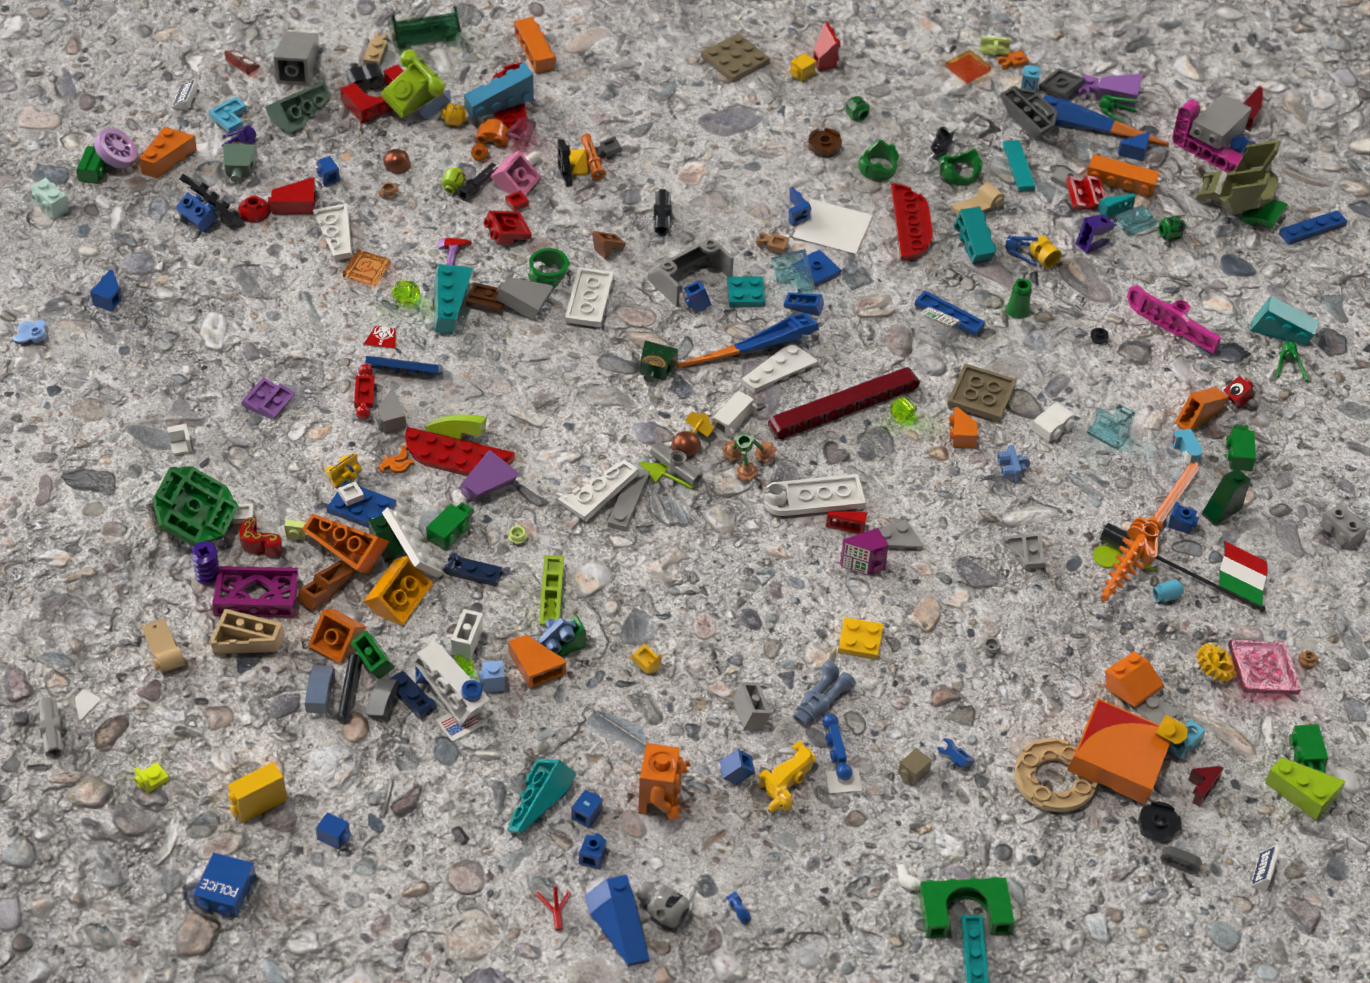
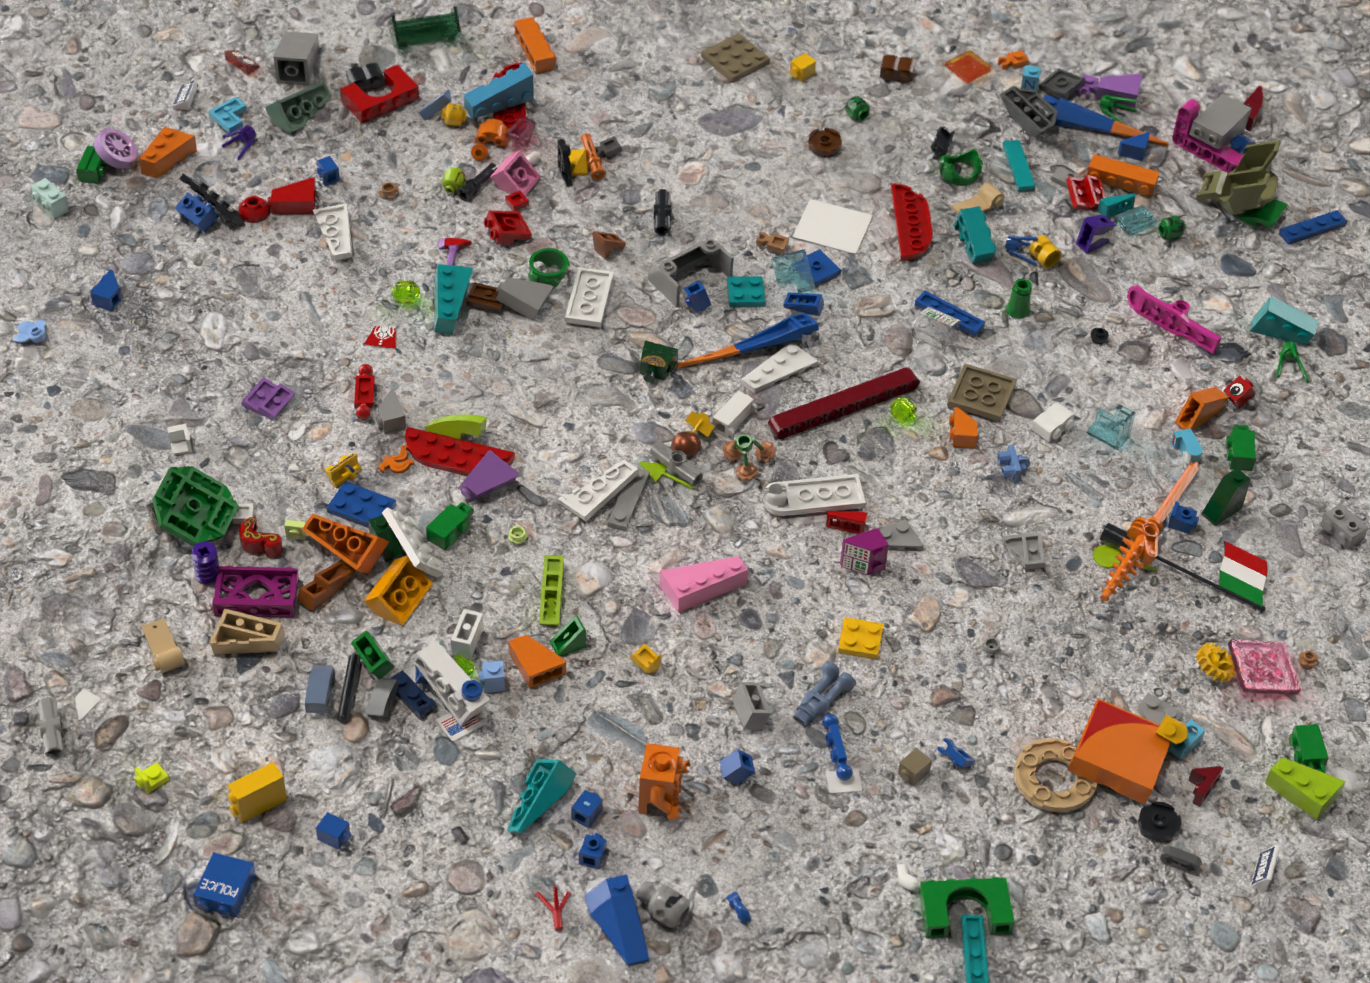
sand green torso [223,144,258,183] -> none
orange slope [308,609,367,664] -> none
white plate [338,481,364,506] -> none
clear orange tile [343,249,391,286] -> none
tan plate [363,31,388,67] -> none
blue plate [365,356,442,376] -> none
lime piece [380,50,445,118] -> none
copper hair [383,149,410,174] -> none
dark blue plate [443,553,502,587] -> none
medium blue hips [537,618,576,654] -> none
yellow animal [758,740,816,813] -> none
blue bracket [789,187,811,226] -> none
red slope [813,22,840,71] -> none
green piece [858,139,899,181] -> none
yellowish green hips [979,36,1011,55] -> none
orange slope [1105,651,1164,707] -> none
medium azure brick [1153,579,1184,603] -> none
none -> bright pink wedge [659,556,748,613]
none -> reddish brown brick [880,55,916,83]

